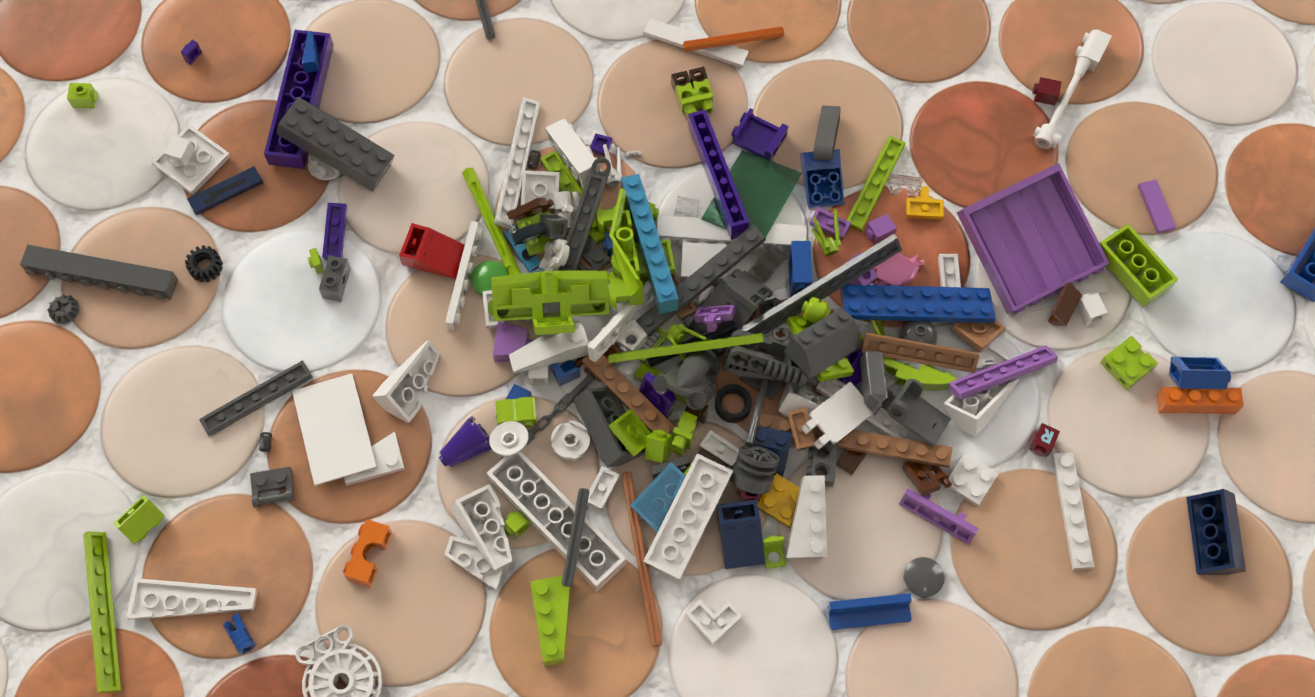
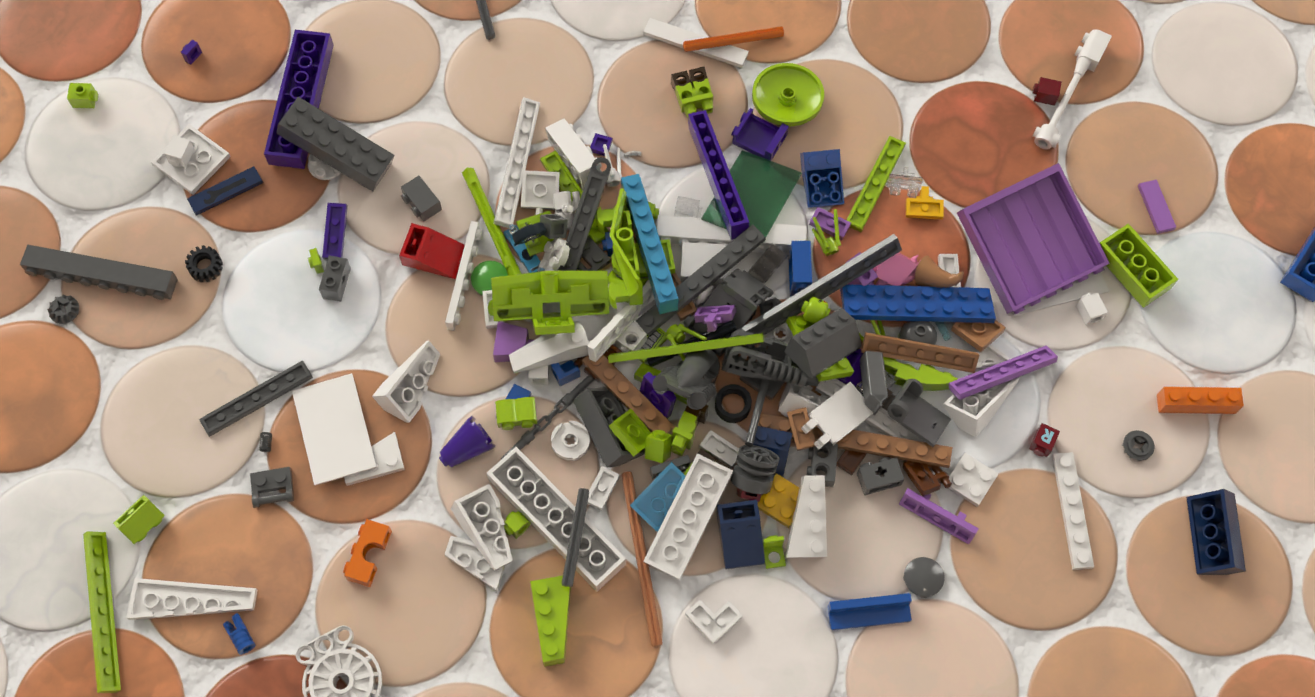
blue slope [302,31,320,73] -> none
white dish [489,421,529,456] -> none
reddish brown plate [506,198,554,221] -> none
dark grey piece [527,150,541,169] -> none
dark grey beam [813,105,841,161] -> none
medium lavender brick [865,214,897,245] -> none
reddish brown panel [1048,282,1082,326] -> none
lime piece [1100,335,1159,391] -> none
blue window [1169,356,1231,389] -> none
none -> dark grey brick [401,175,442,221]
none -> lime dish [752,63,824,127]
none -> dark grey brick [857,457,904,496]
none -> medium nougat hat [915,256,964,288]
none -> clear light blue wheel [935,322,952,341]
none -> dark grey gear [1122,430,1155,461]

